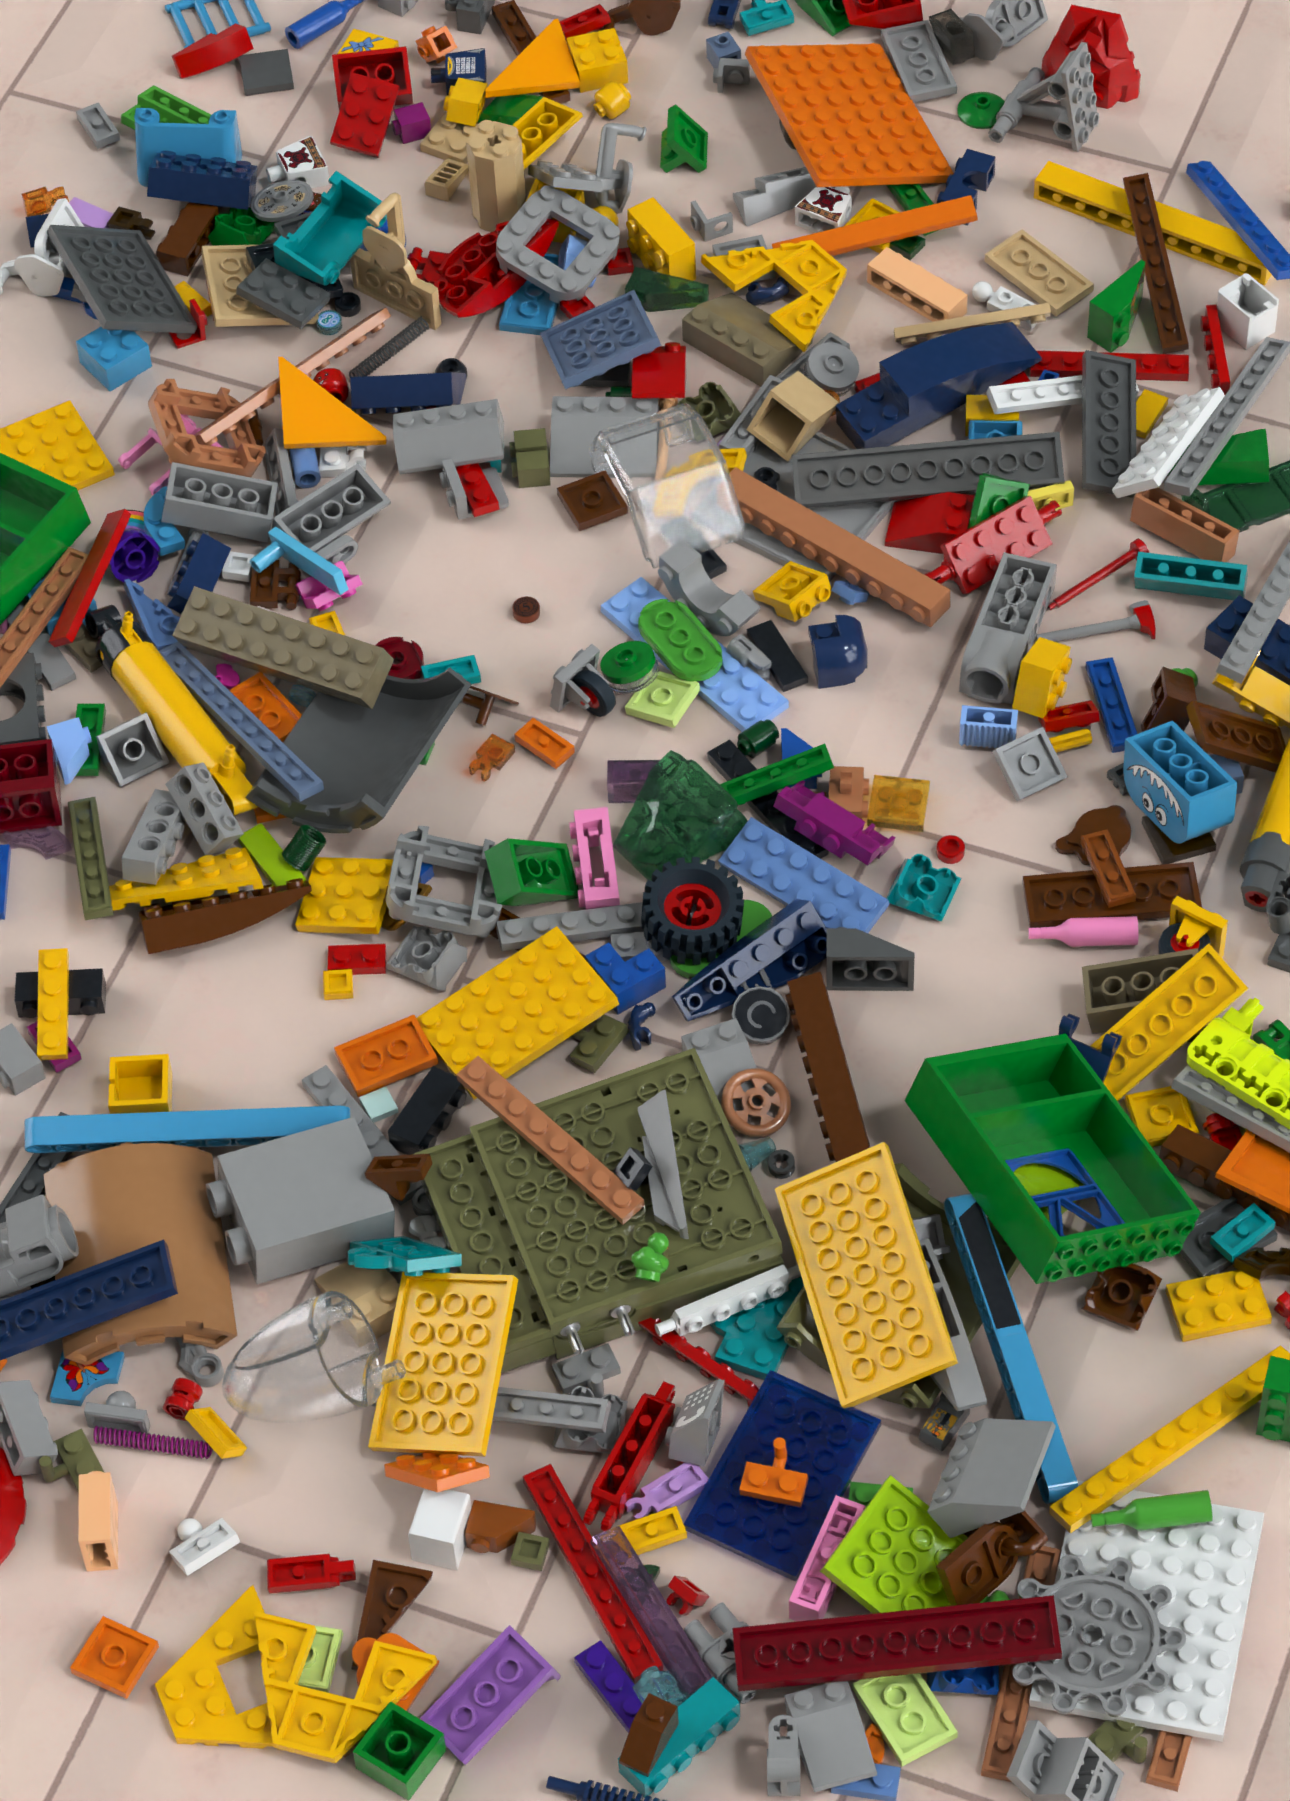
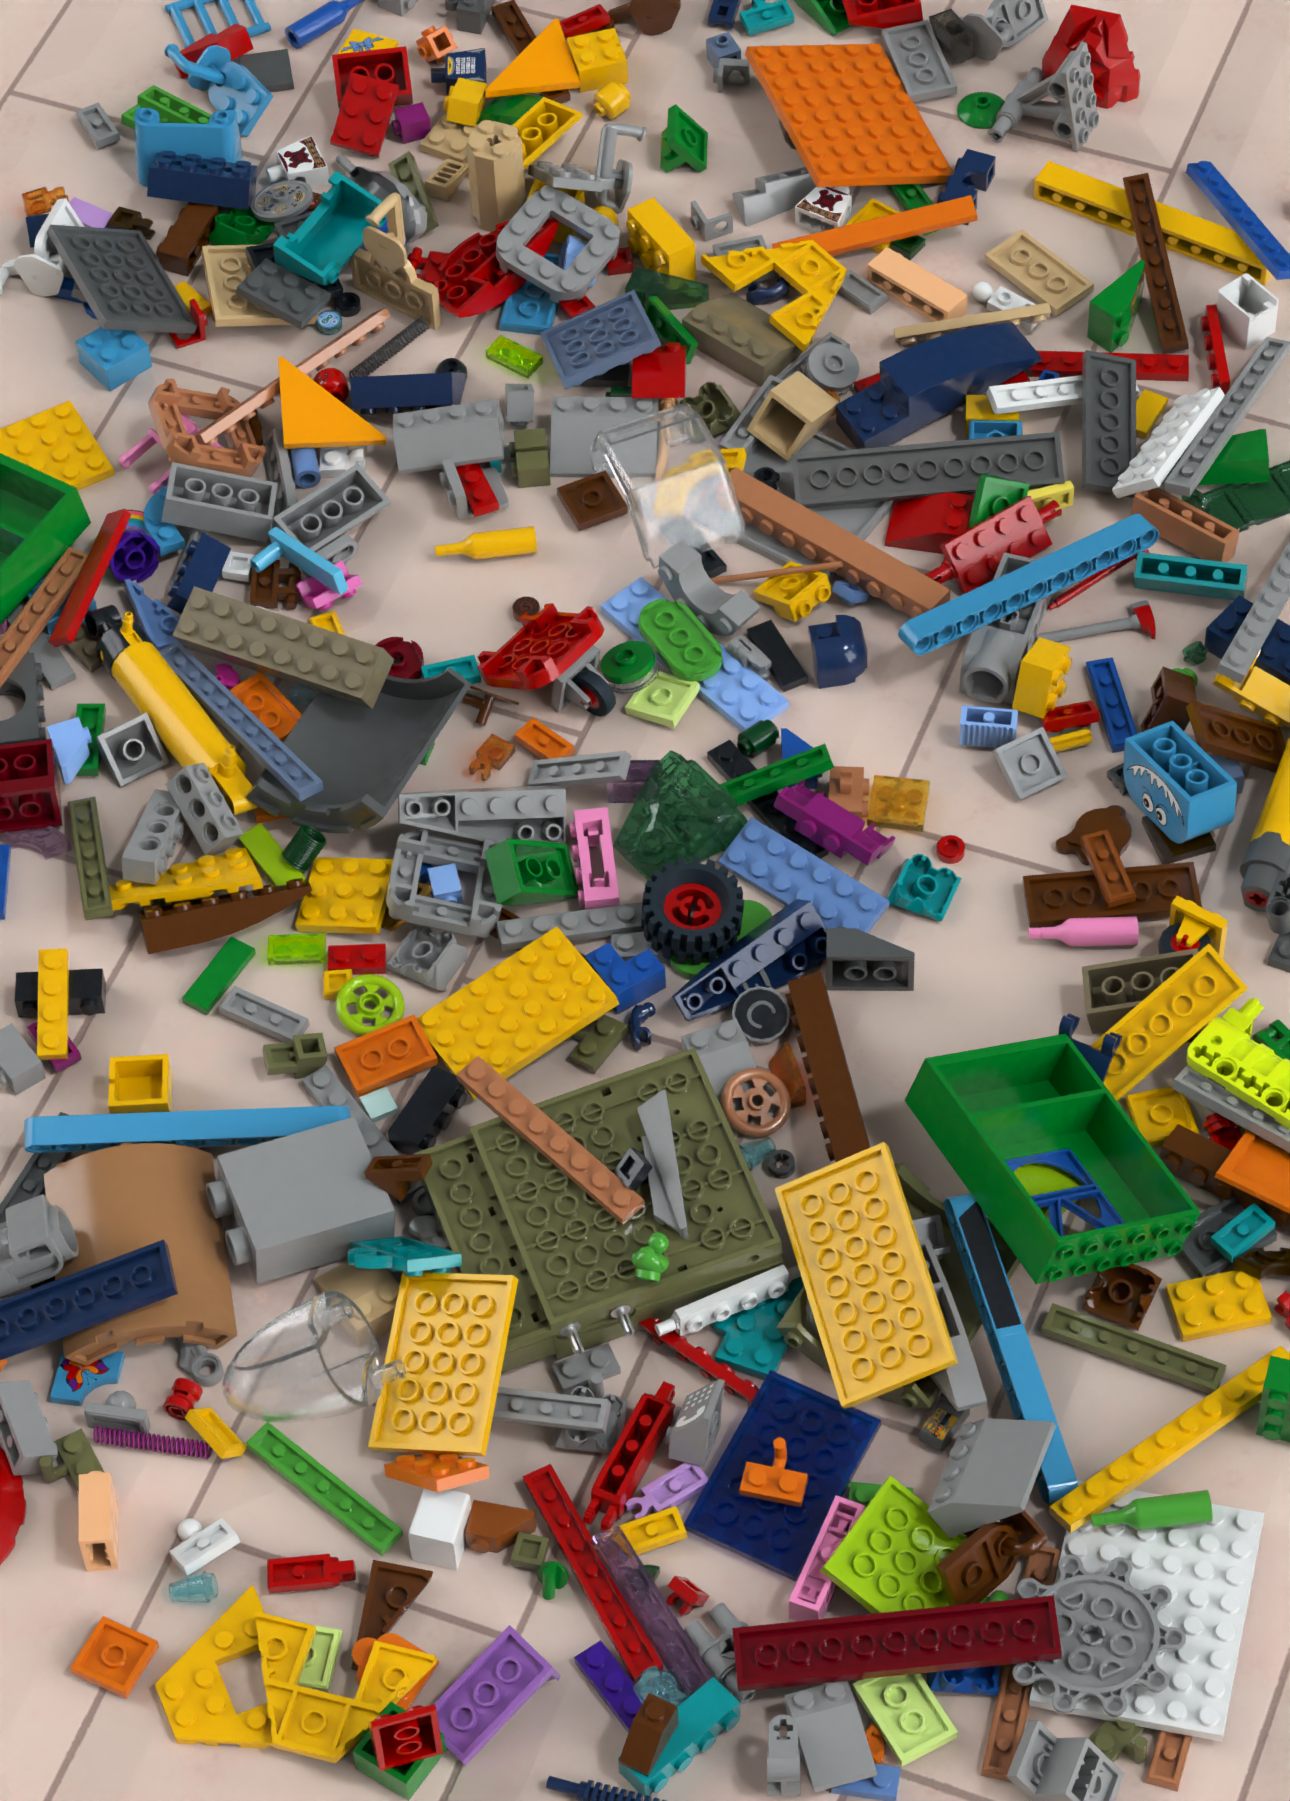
none -> dark azure plate [164,44,274,137]
none -> clear light blue cone [169,1571,218,1603]
none -> green tile [182,937,256,1015]
none -> light grey plate [219,986,309,1043]
none -> bright green plate [246,1422,403,1557]
none -> olive brick [263,1033,328,1079]
none -> clear neon green plate [267,933,326,965]
none -> lime plate [335,974,405,1036]
none -> light grey piece [336,154,427,243]
none -> red slope [368,1704,443,1771]
none -> olive plate [388,151,439,238]
none -> light grey wedge [398,785,566,844]
none -> light blue brick [427,863,463,904]
none -> yellow piece [435,526,537,560]
none -> red tile [477,603,604,690]
none -> clear neon green plate [485,335,543,379]
none -> light grey brick [504,384,534,425]
none -> light grey plate [527,751,631,787]
none -> green plate [537,1561,569,1600]
none -> green tile [645,296,698,365]
none -> nougat axle [710,561,843,584]
none -> clear orange slope [769,1042,806,1109]
none -> light grey tile [837,269,888,315]
none -> dark azure beam [898,514,1159,655]
none -> olive plate [1041,1303,1227,1394]
none -> clear green plate [1182,641,1209,666]

